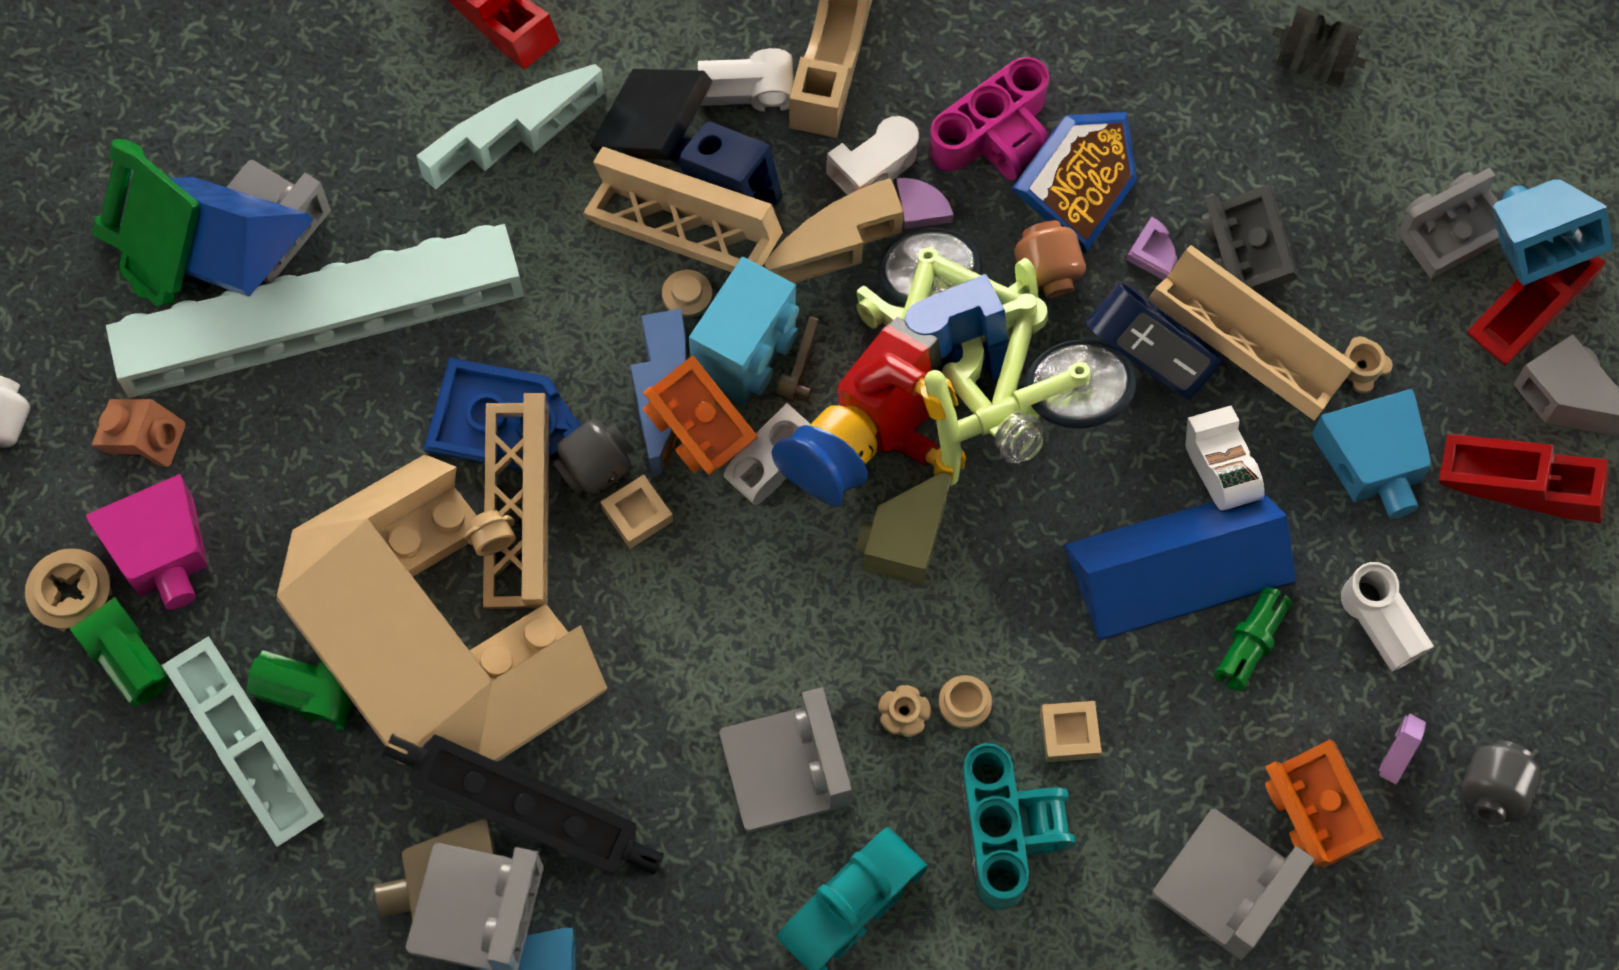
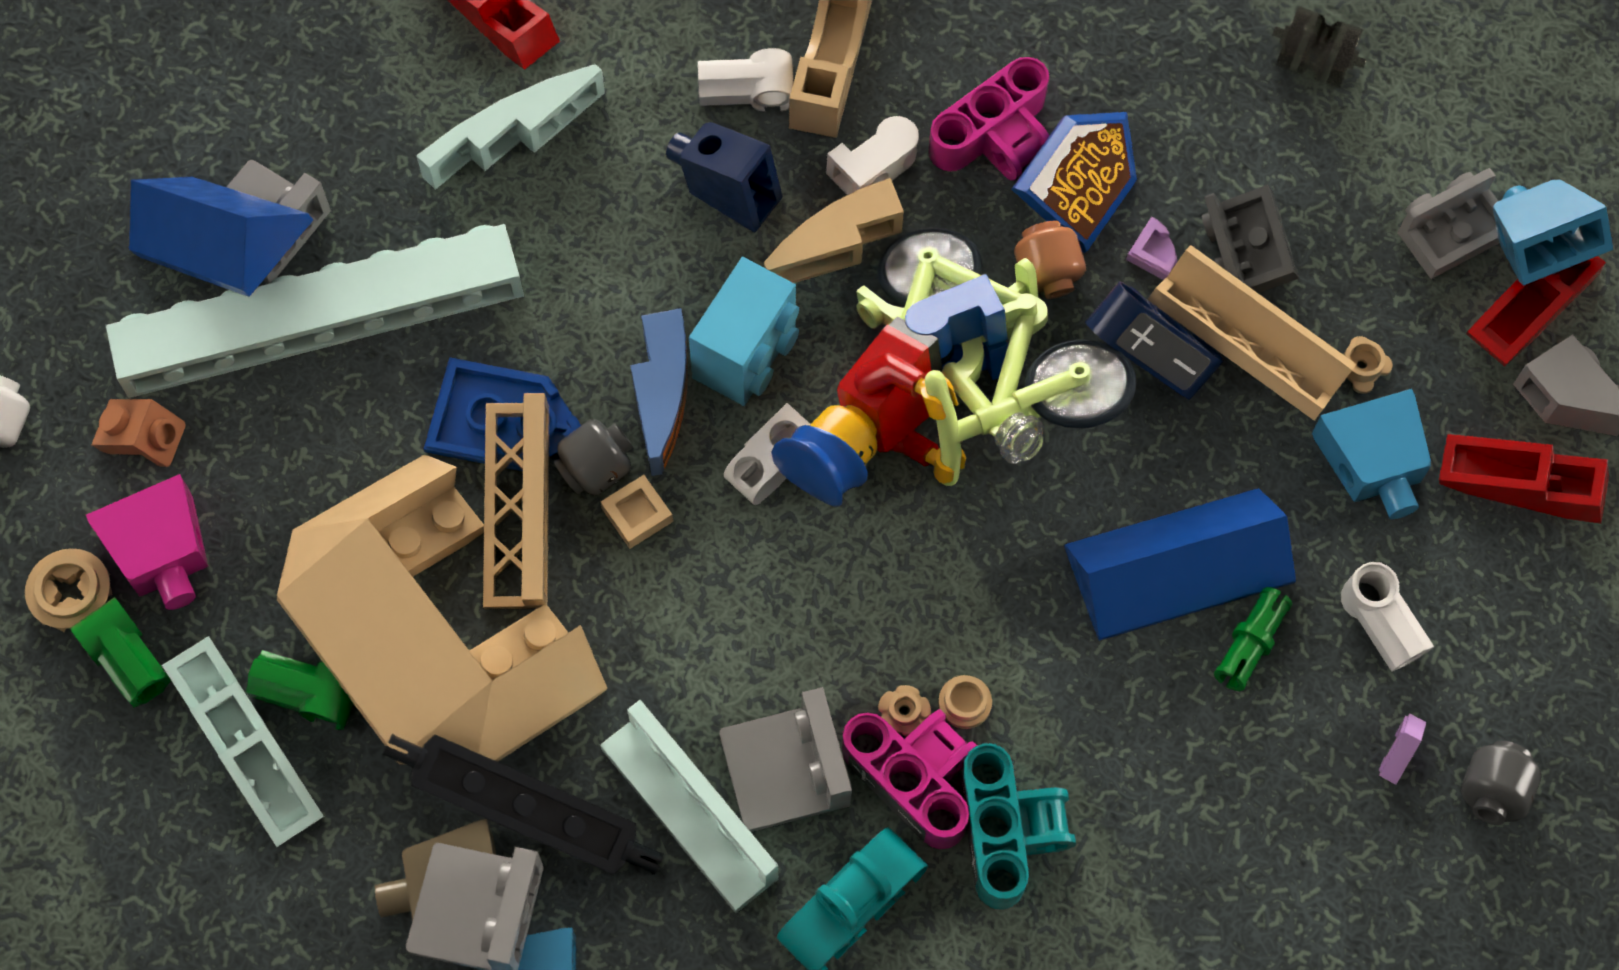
green piece [92,139,200,306] -> none
tan plate [465,510,516,556] -> none
tan fence [583,147,783,272] -> none
black tile [590,69,713,160] -> none
orange bracket [642,355,758,476] -> none
tan plate [662,270,712,318] -> none
dark tan piece [776,316,818,400] -> none
olive slope [856,472,952,586] -> none
lavender tile [896,178,953,229] -> none
tan plate [1040,701,1102,762] -> none
light grey bracket [1152,809,1315,961] -> none
white leg [1185,405,1264,511] -> none
orange bracket [1265,740,1383,868] -> none
none -> light aqua fence [600,700,778,913]
none -> dark pink beam [842,709,977,849]

